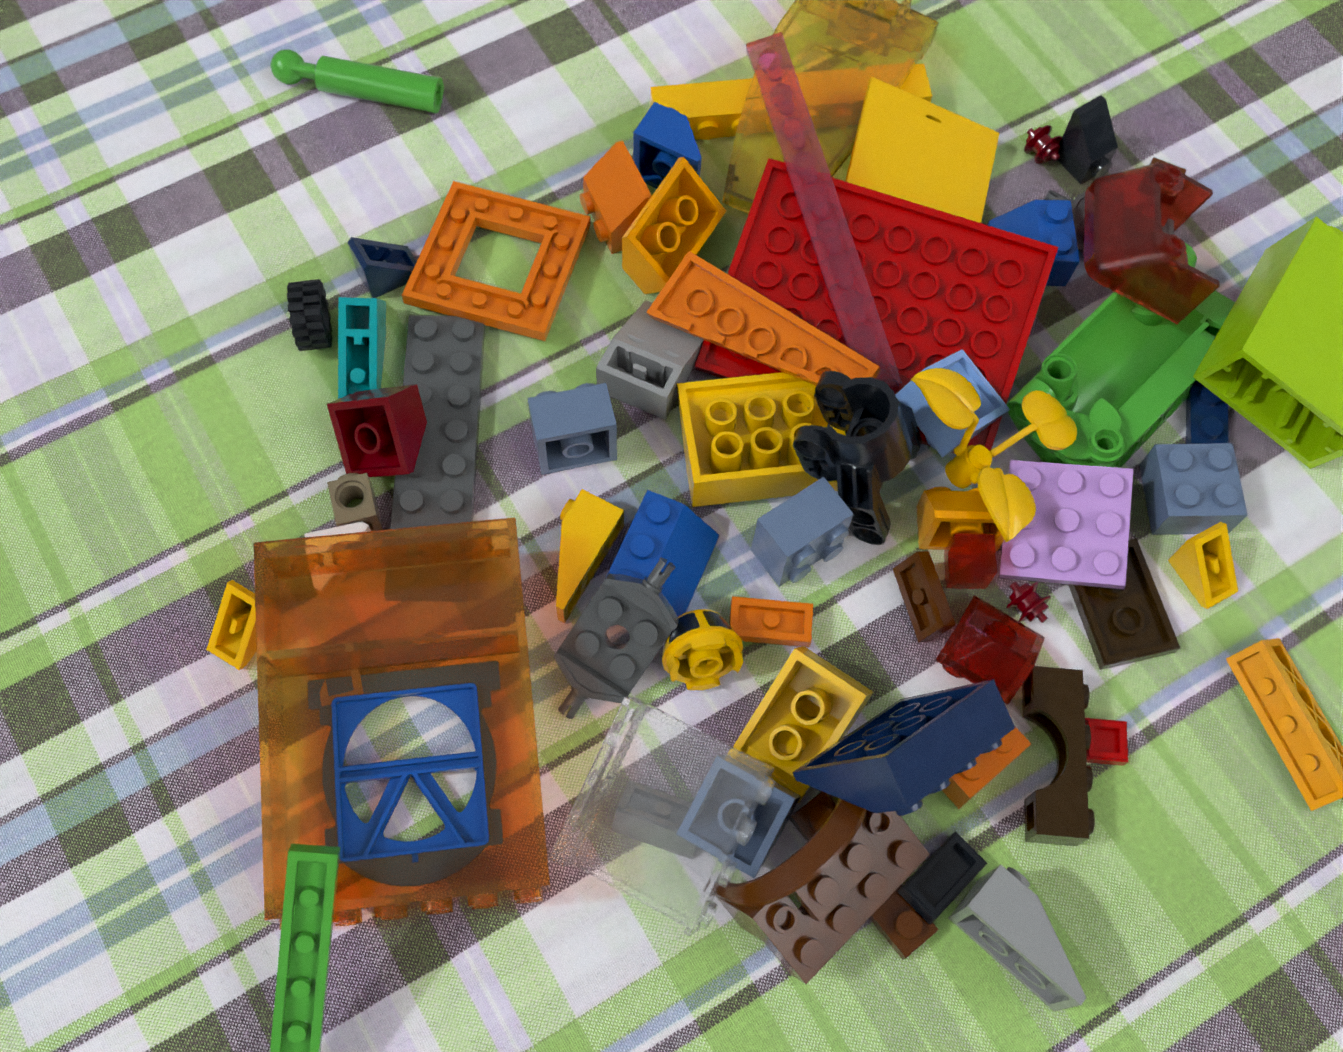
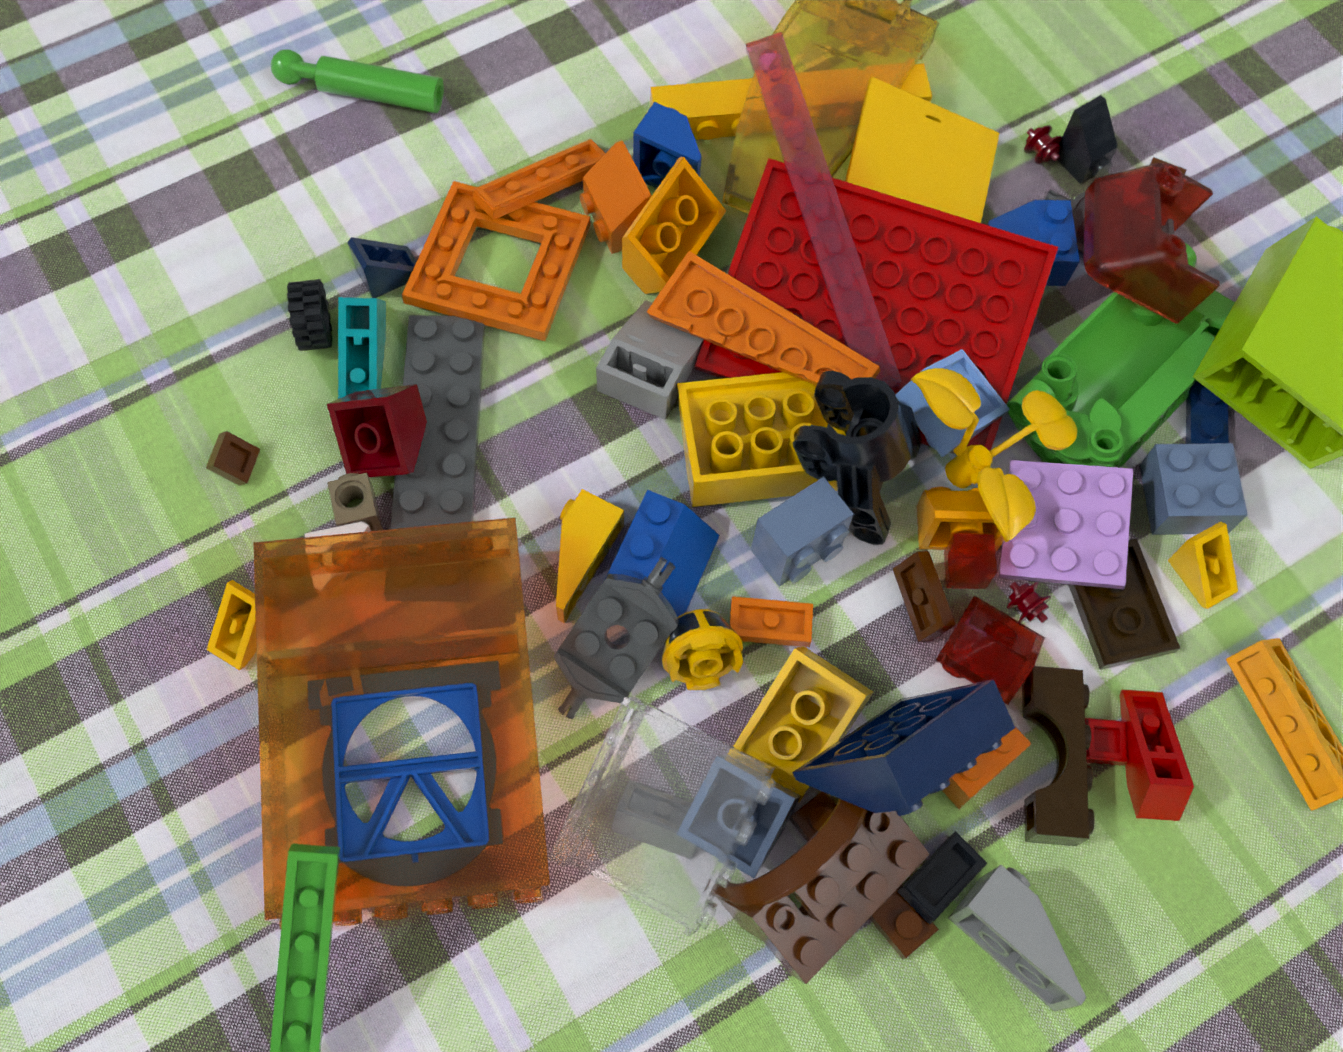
sand blue brick [527,383,617,475] -> none
none -> reddish brown plate [206,431,260,486]
none -> orange tile [473,139,605,220]
none -> red slope [1119,689,1194,821]

